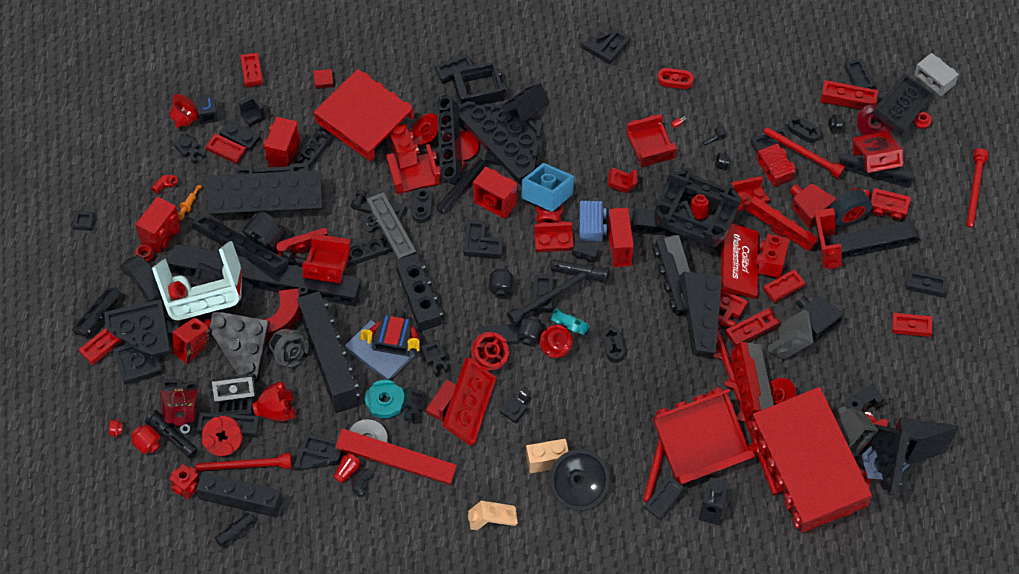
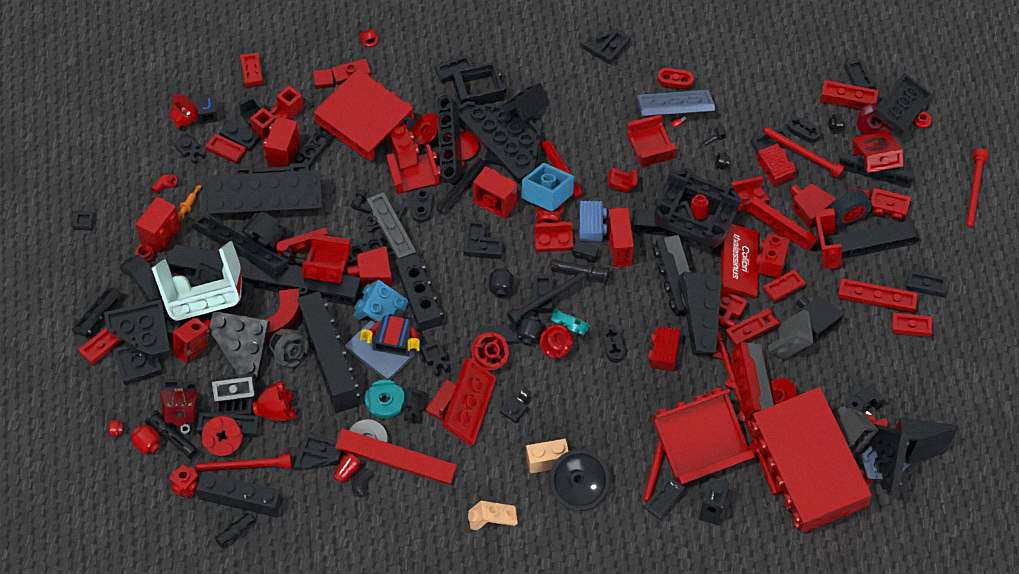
red tile [168,281,187,300] -> none
light grey brick [914,53,959,96] -> none
none -> red arch [250,85,304,140]
none -> red plate [331,58,371,85]
none -> red torso [347,247,392,287]
none -> dark azure bracket [353,280,408,322]
none -> red tile [359,29,379,47]
none -> red axle [541,140,583,199]
none -> sand blue tile [637,90,715,116]
none -> red brick [648,326,680,371]
none -> red plate [838,278,918,313]

